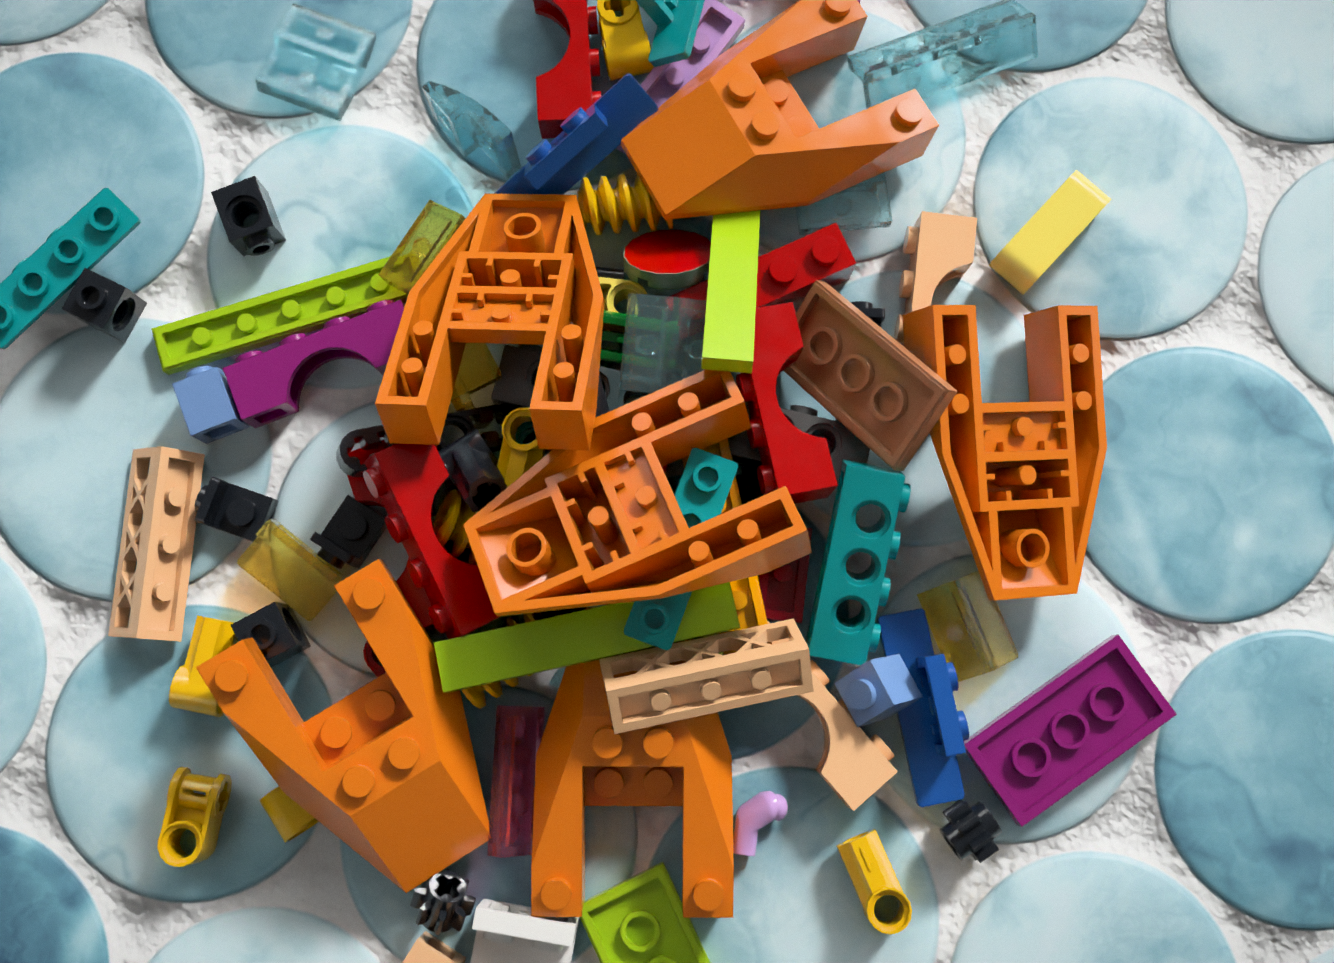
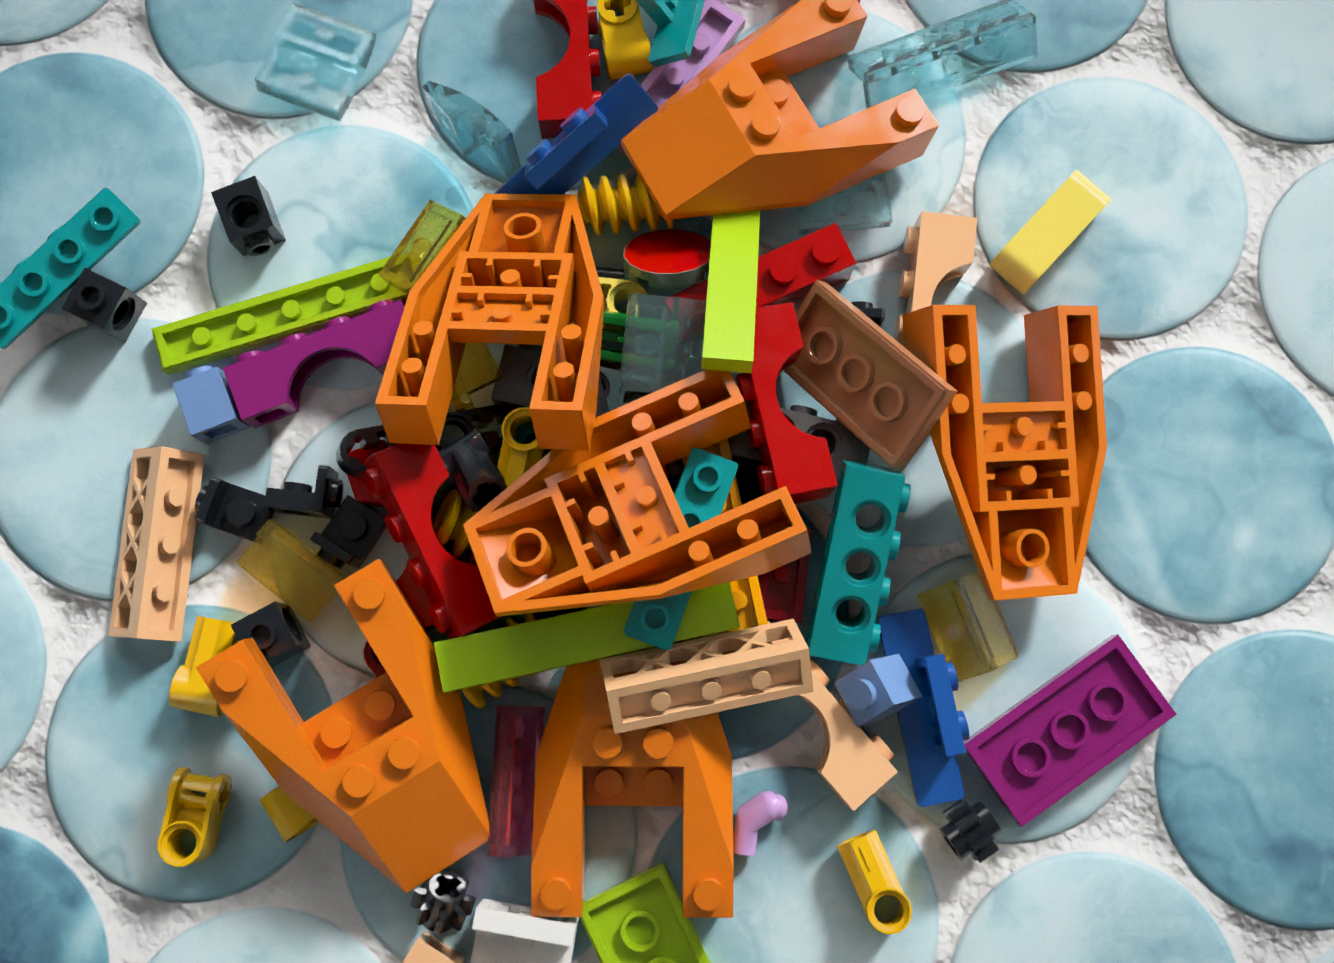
none -> black bracket [264,465,344,519]

